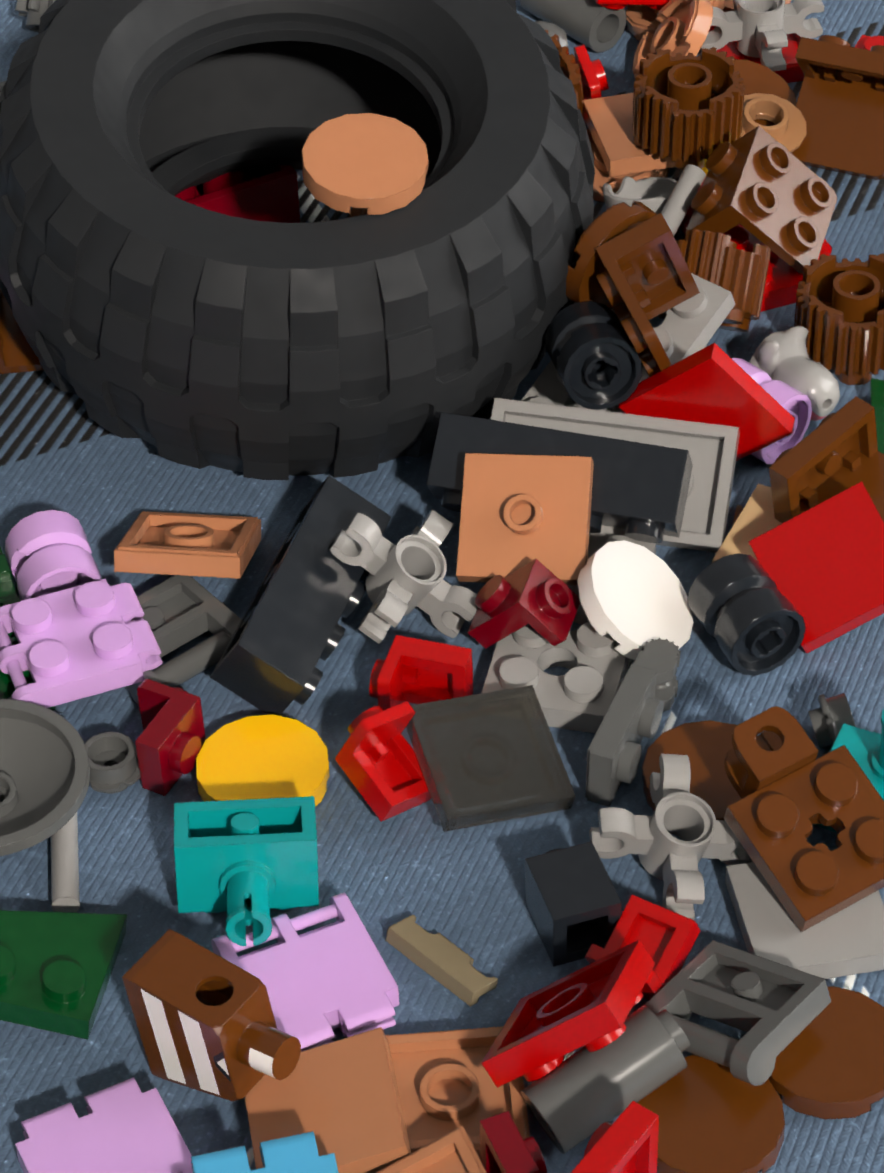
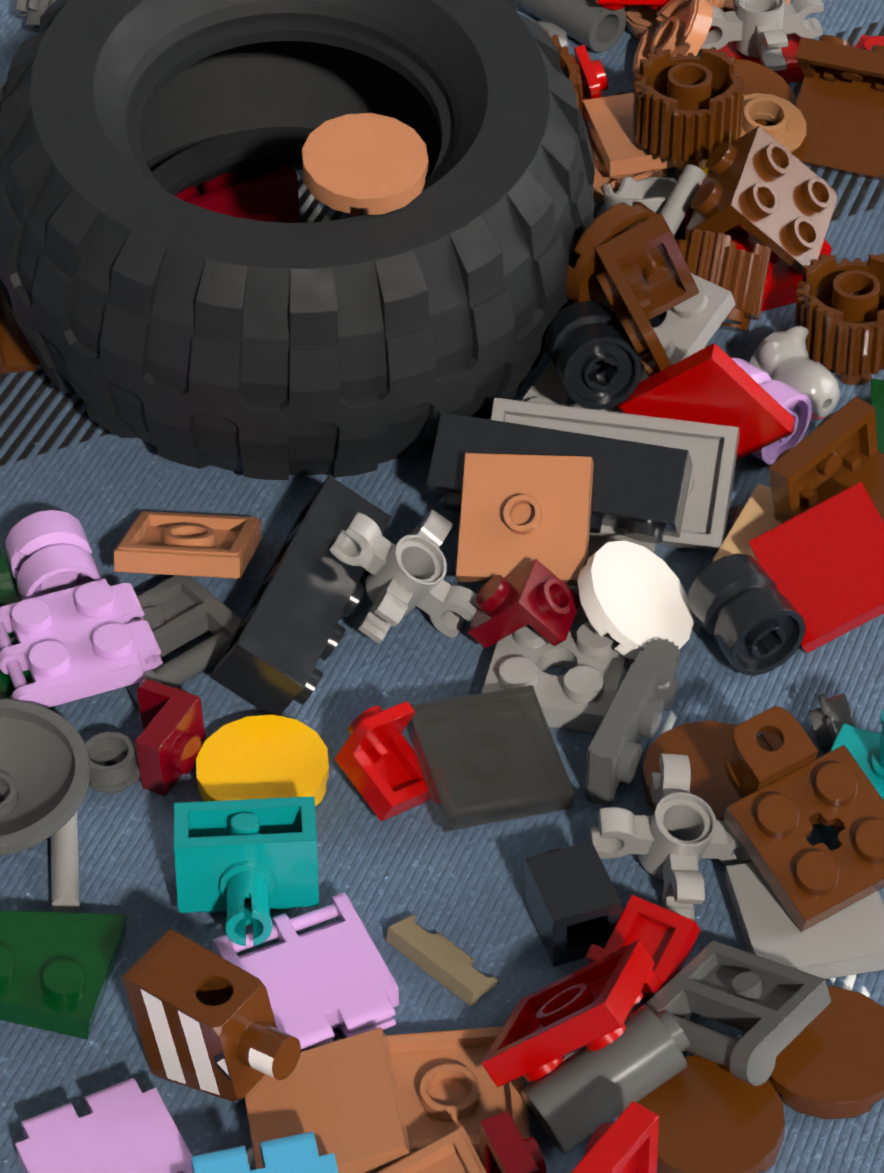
red bracket [369,635,473,713] -> none

